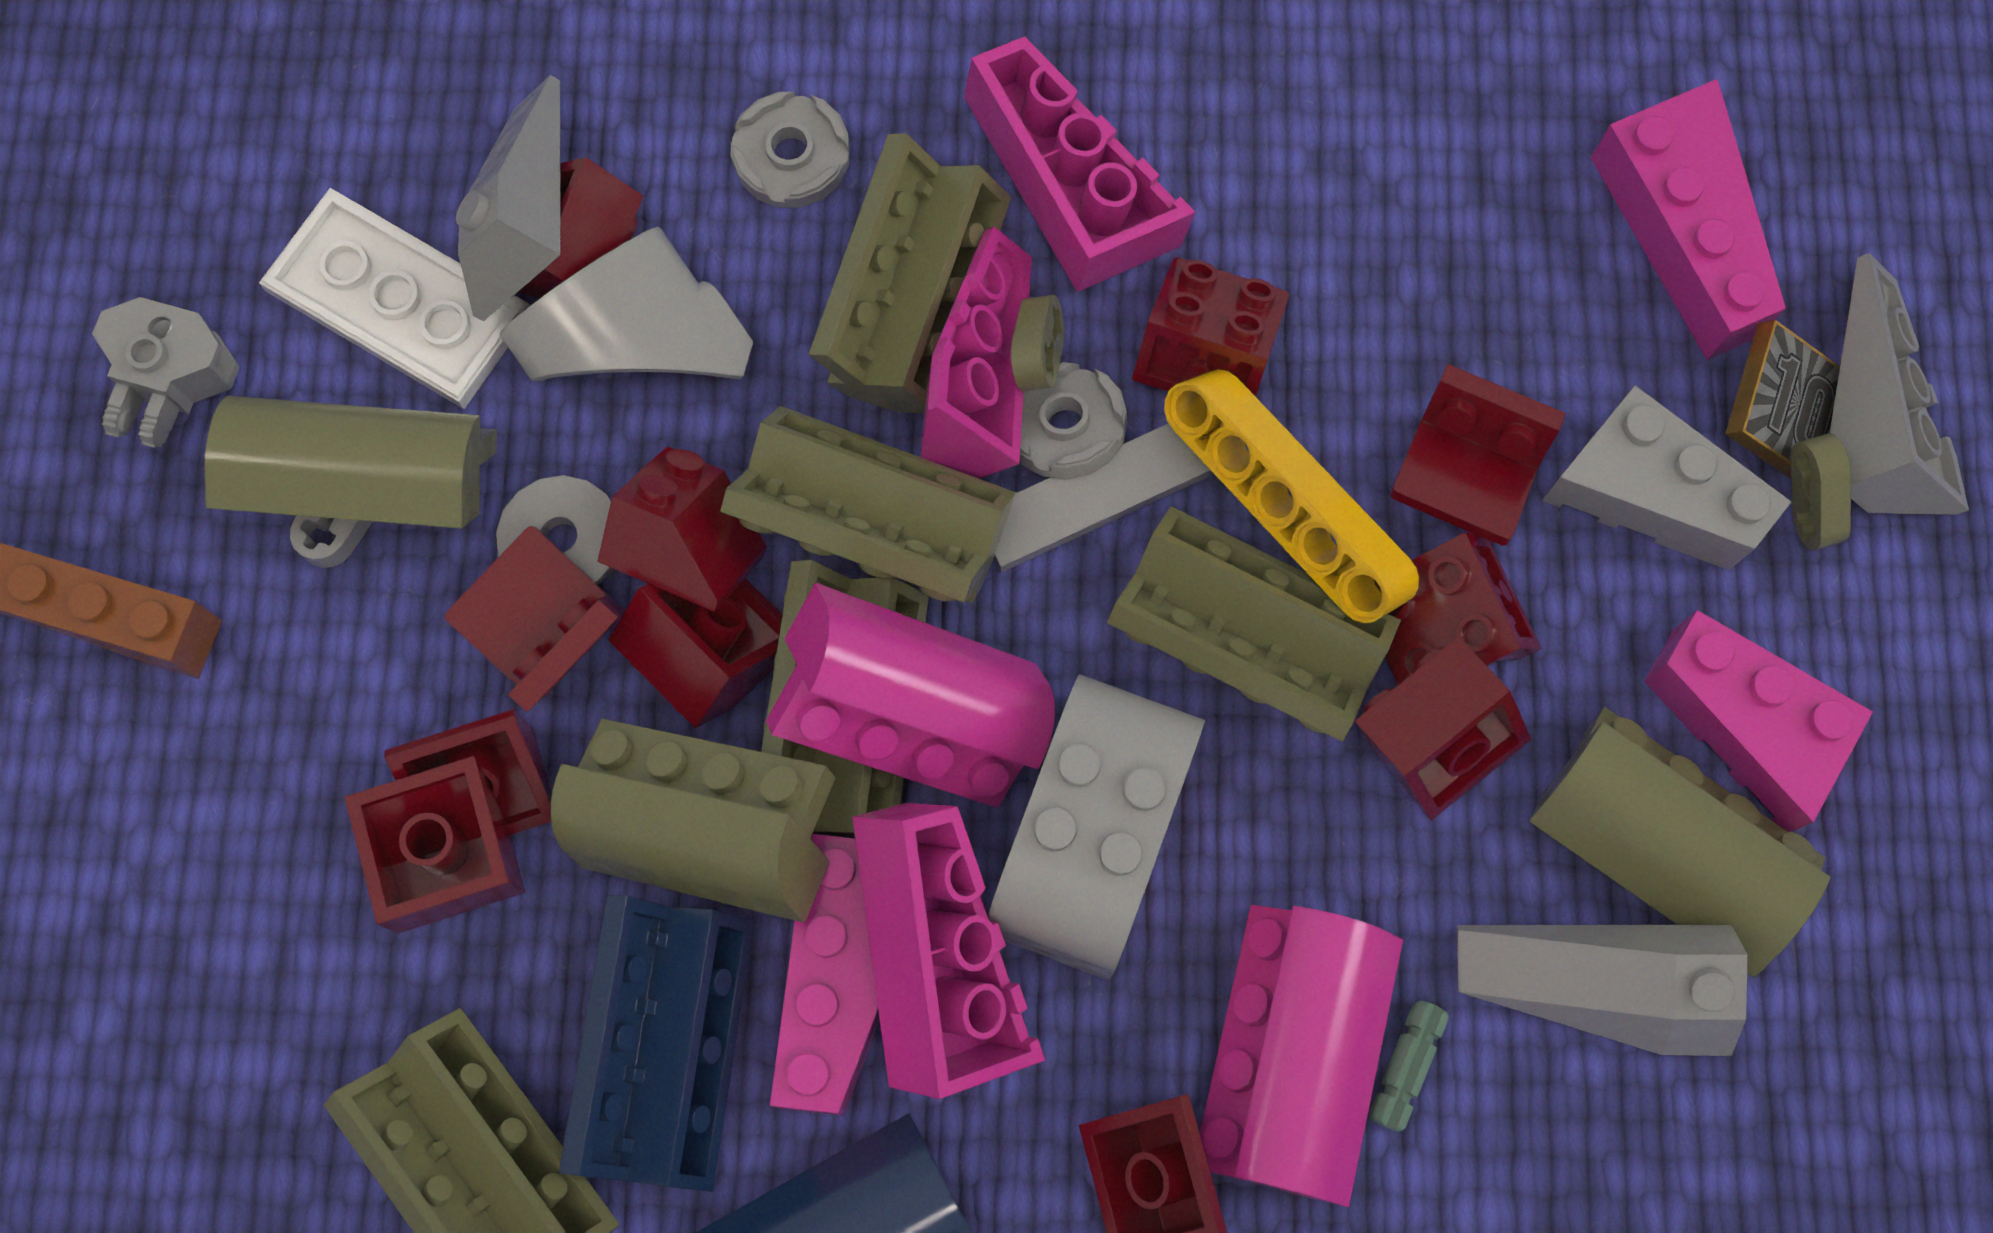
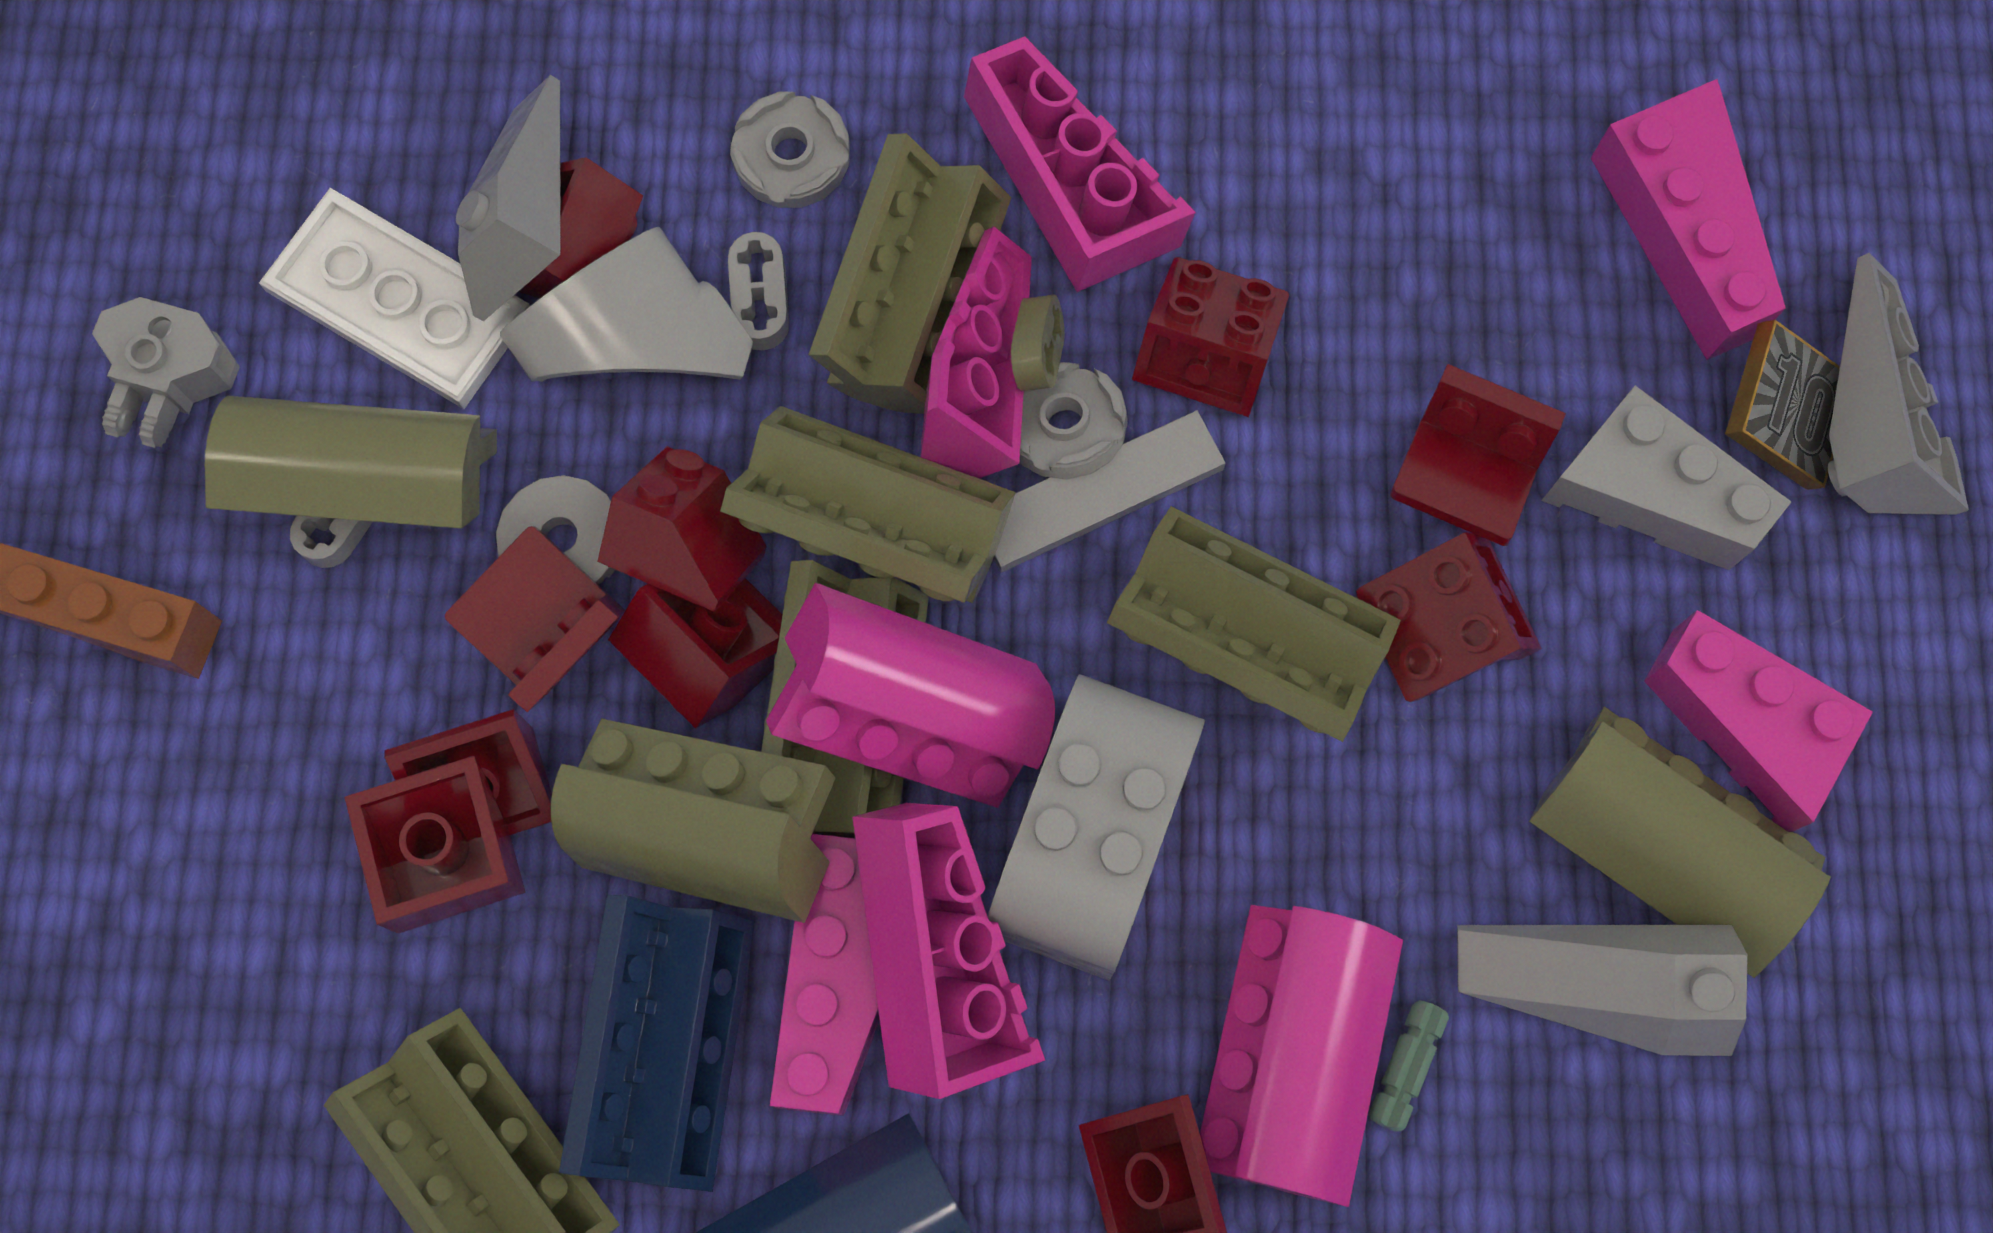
yellow beam [1164,369,1419,623] -> none
dark red slope [1355,637,1532,821] -> none
olive beam [1791,433,1851,551] -> none
none -> light grey beam [728,232,790,350]

